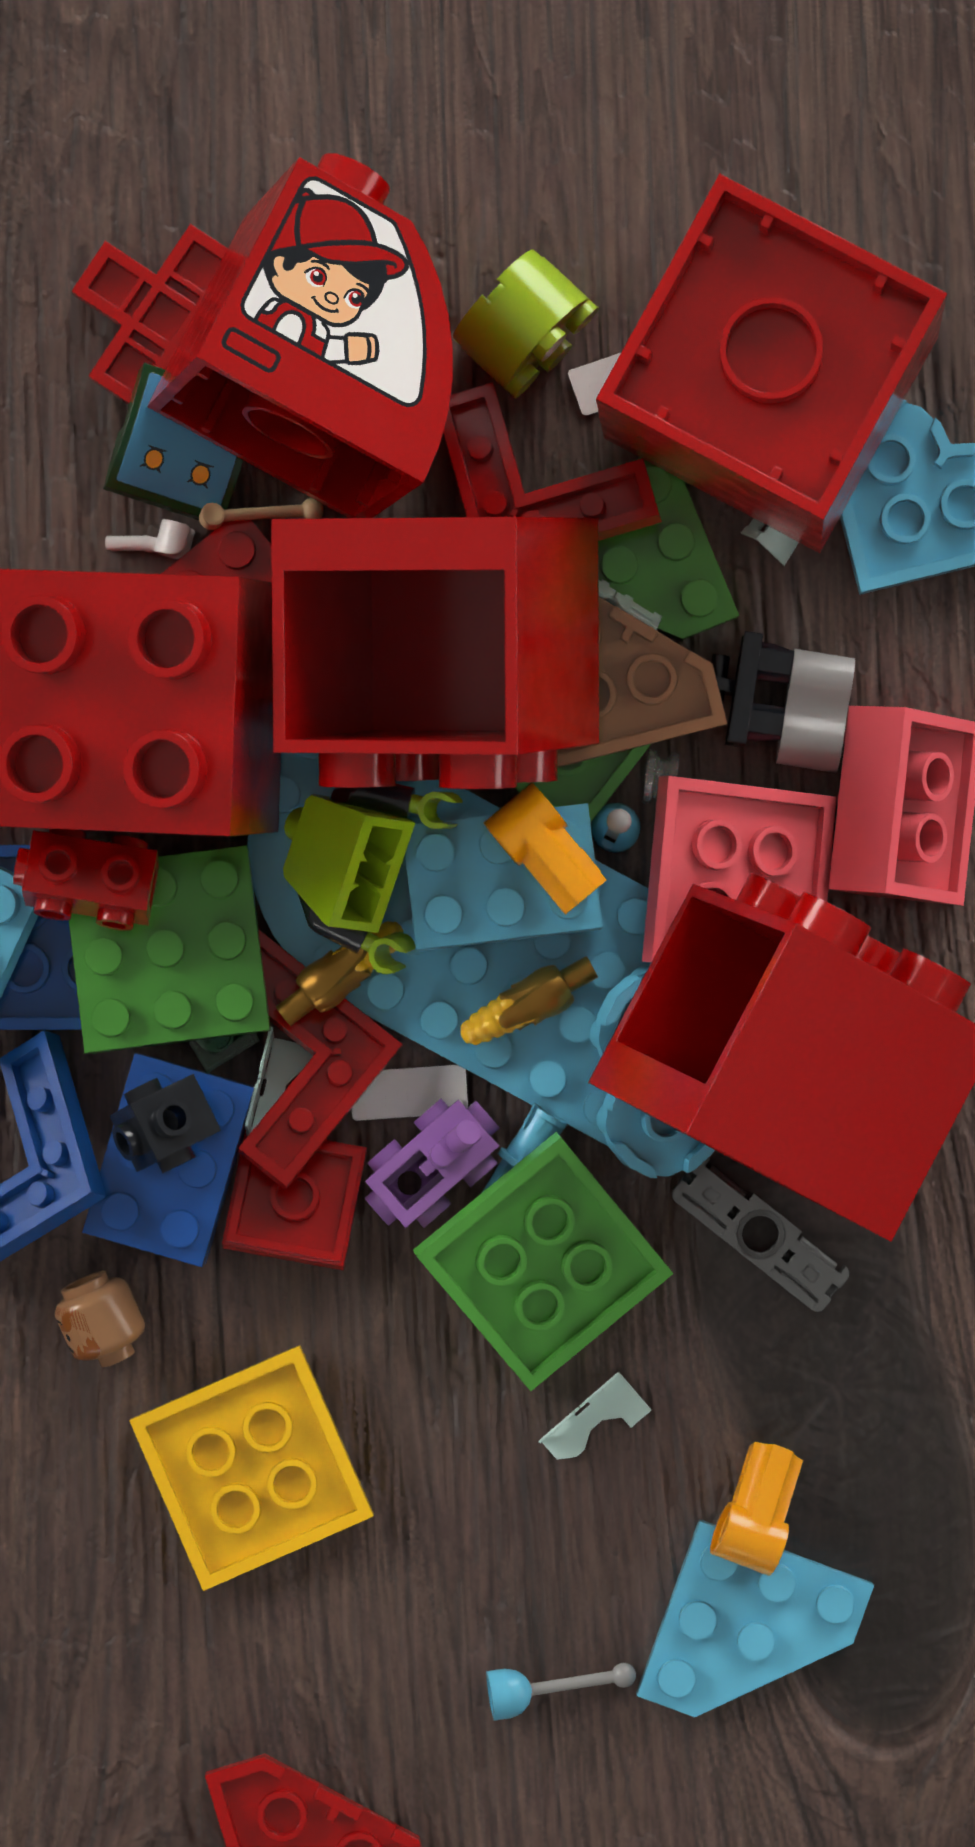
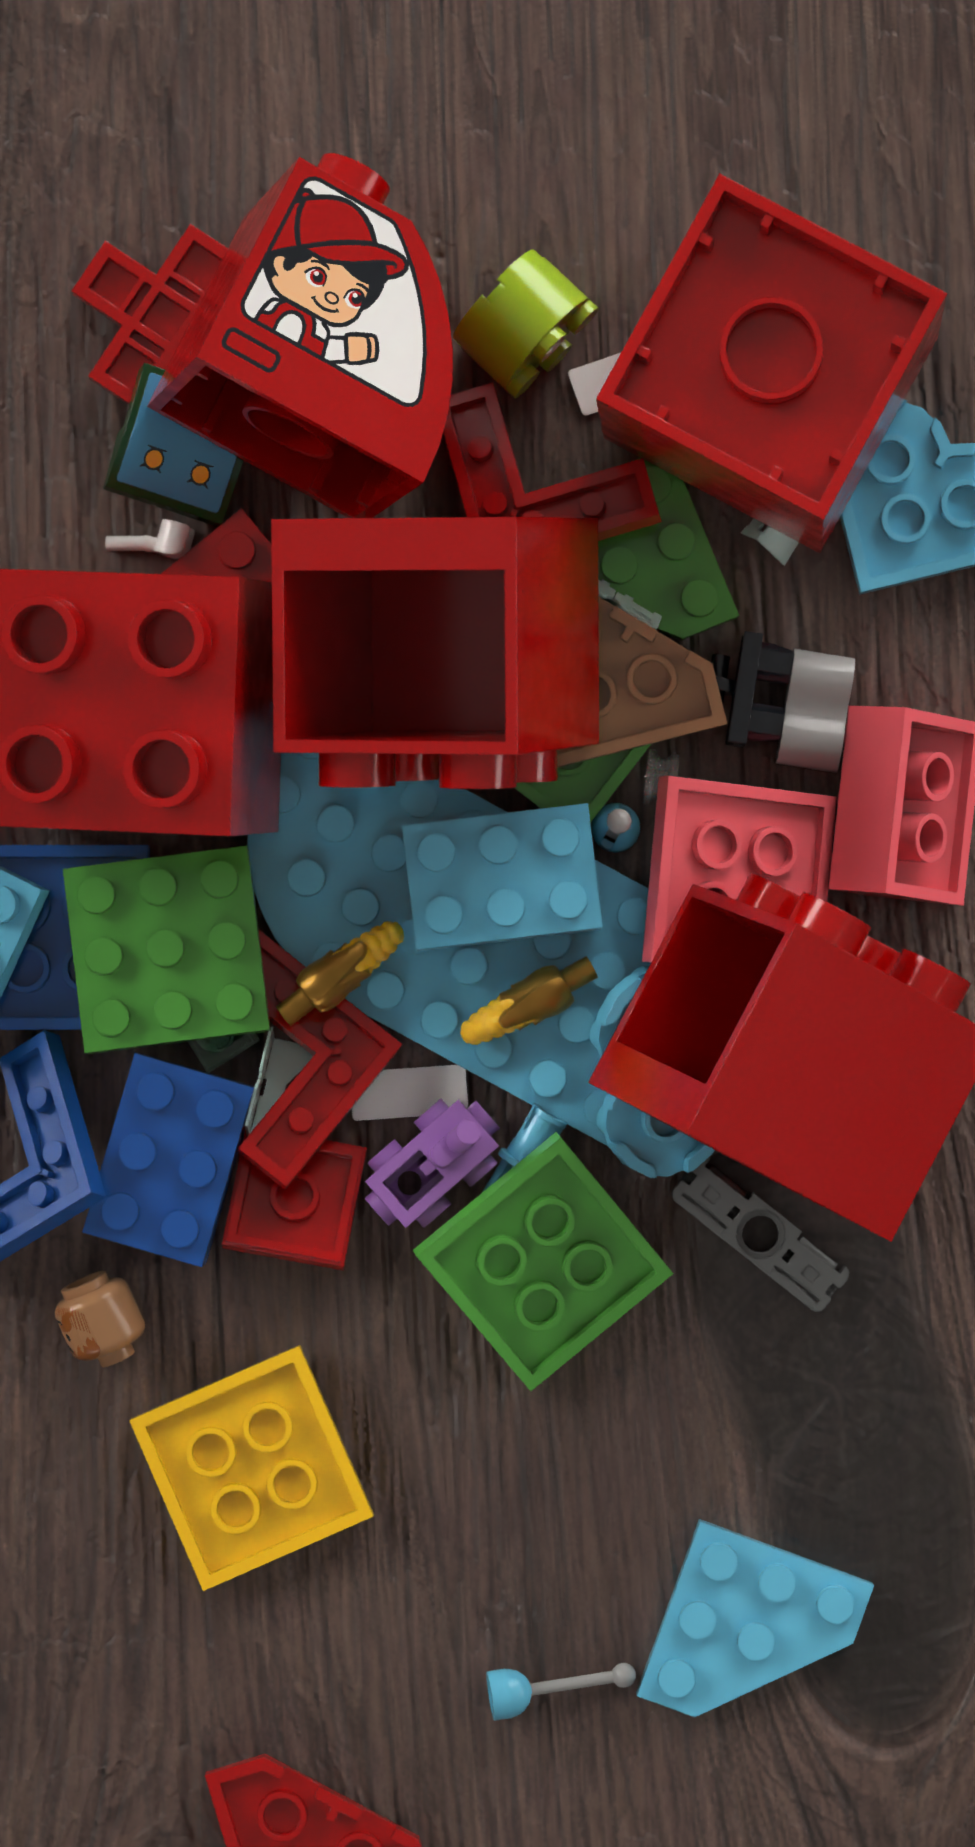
red brick [13,829,159,931] -> none
black brick [109,1074,221,1174] -> none
tan hinge [199,498,324,530] -> none
lime torso [283,784,463,974] -> none
light orange piece [483,783,607,915] -> none
light aqua piece [539,1372,652,1460] -> none
light orange piece [710,1442,803,1576] -> none

